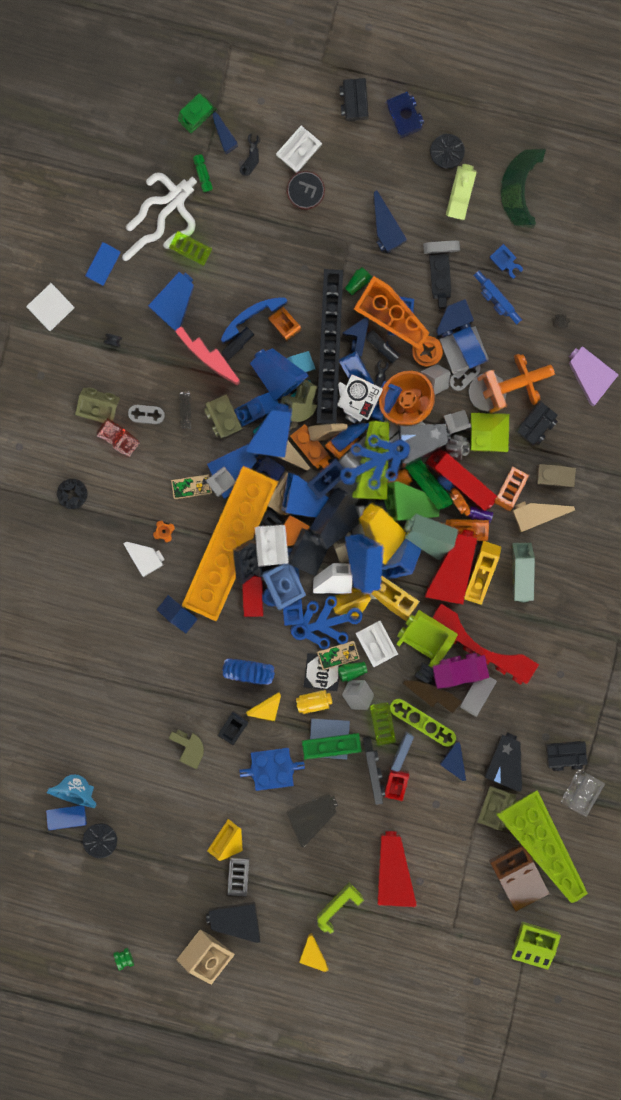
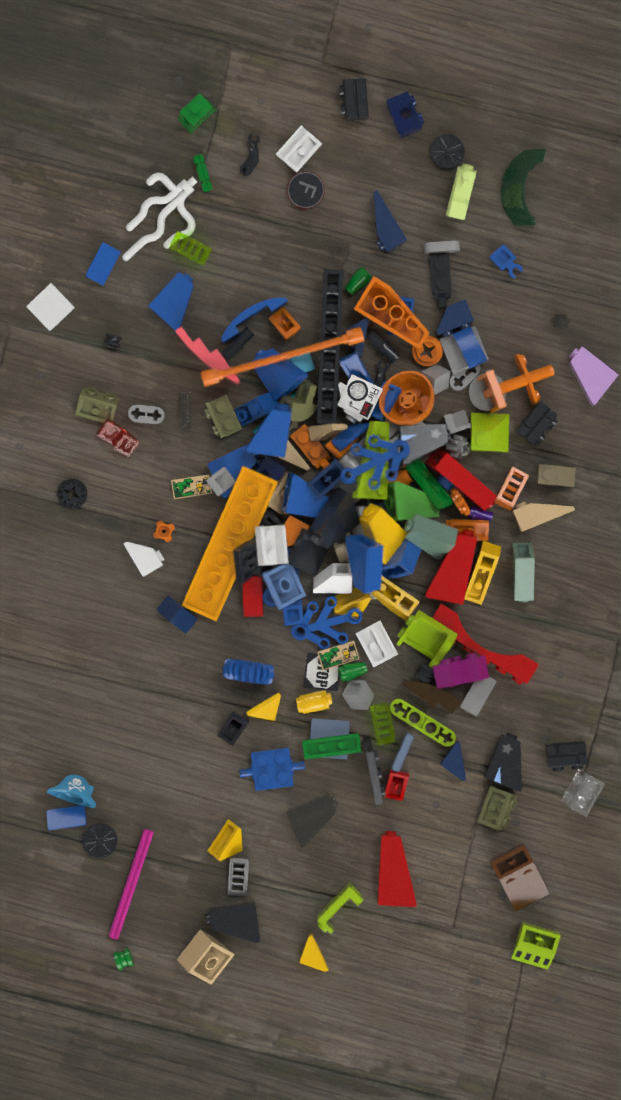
olive brick [169,729,204,769] -> none
dark blue slope [212,112,238,154] -> none
blue plate [473,270,523,325] -> none
lime wing [496,790,588,903] -> none
none -> dark pink axle [109,829,154,940]
none -> orange hose [200,327,364,387]

